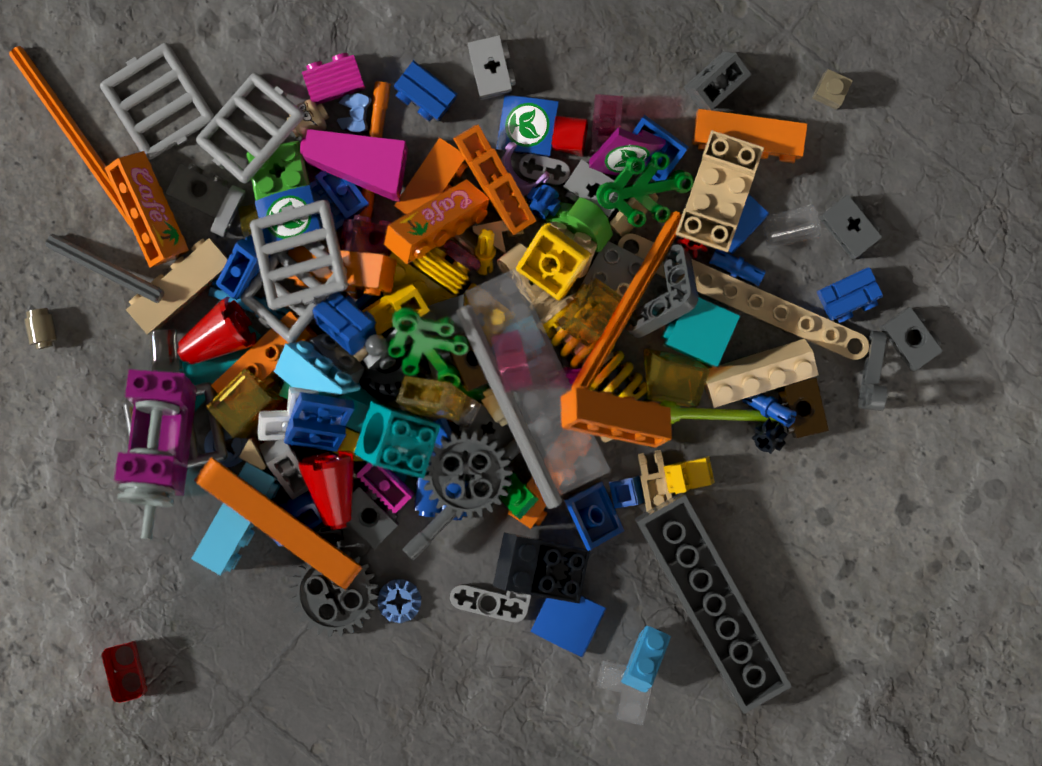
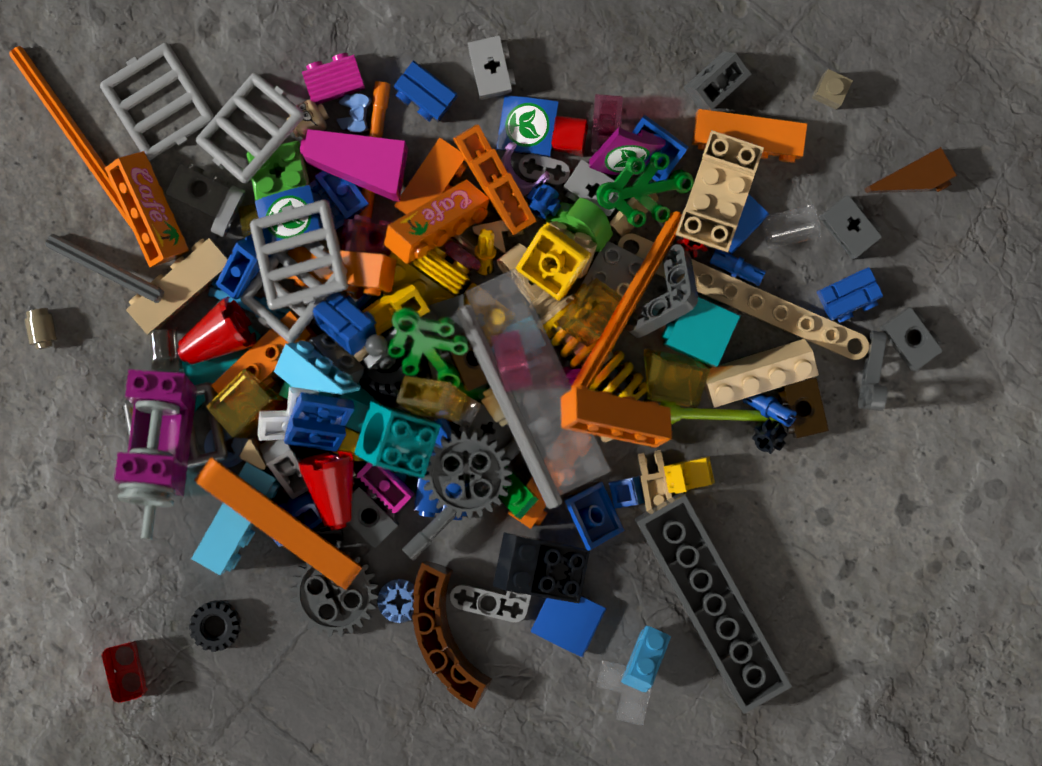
none -> black tyre [189,601,241,652]
none -> reddish brown brick [412,561,492,710]
none -> reddish brown slope [864,147,957,193]

